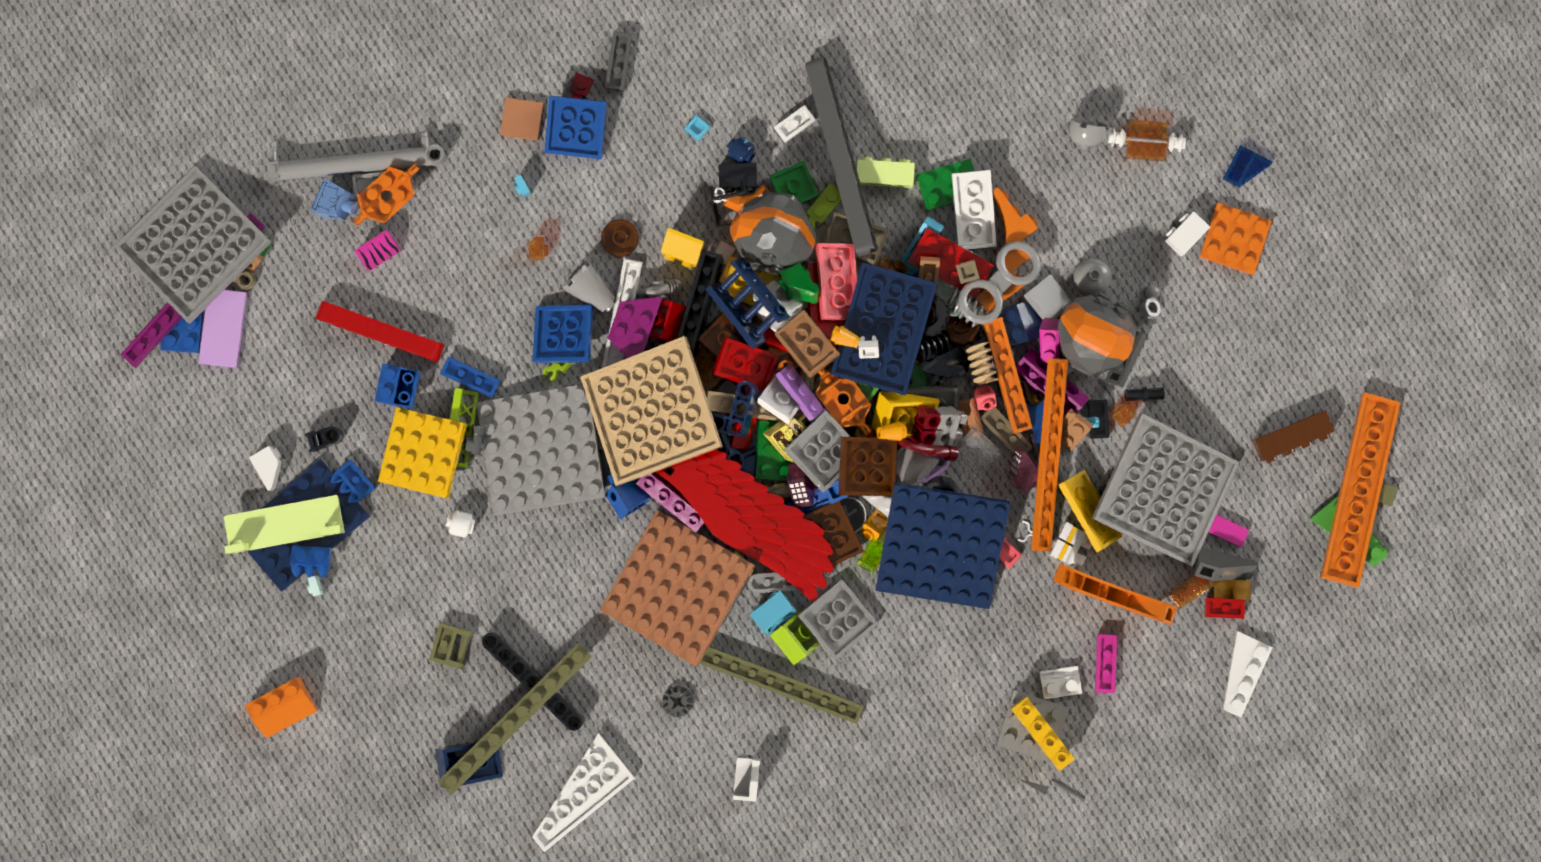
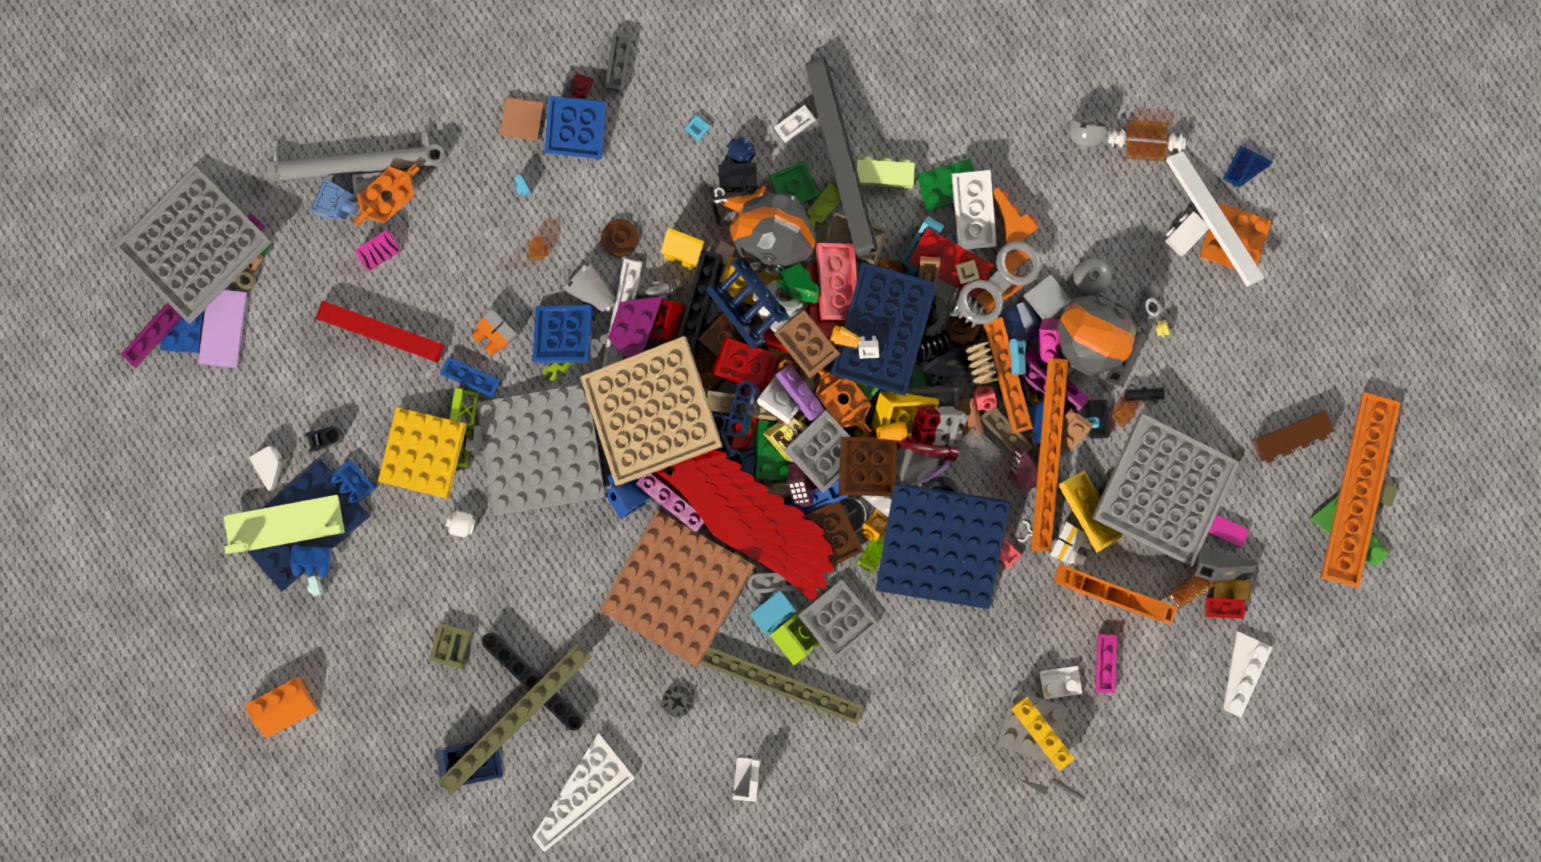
blue slope [375,363,420,409] -> none
none -> orange hips [471,309,519,356]
none -> medium azure bar [1009,339,1026,375]
none -> light yellow plate [1155,320,1170,338]
none -> white tile [1166,151,1264,287]

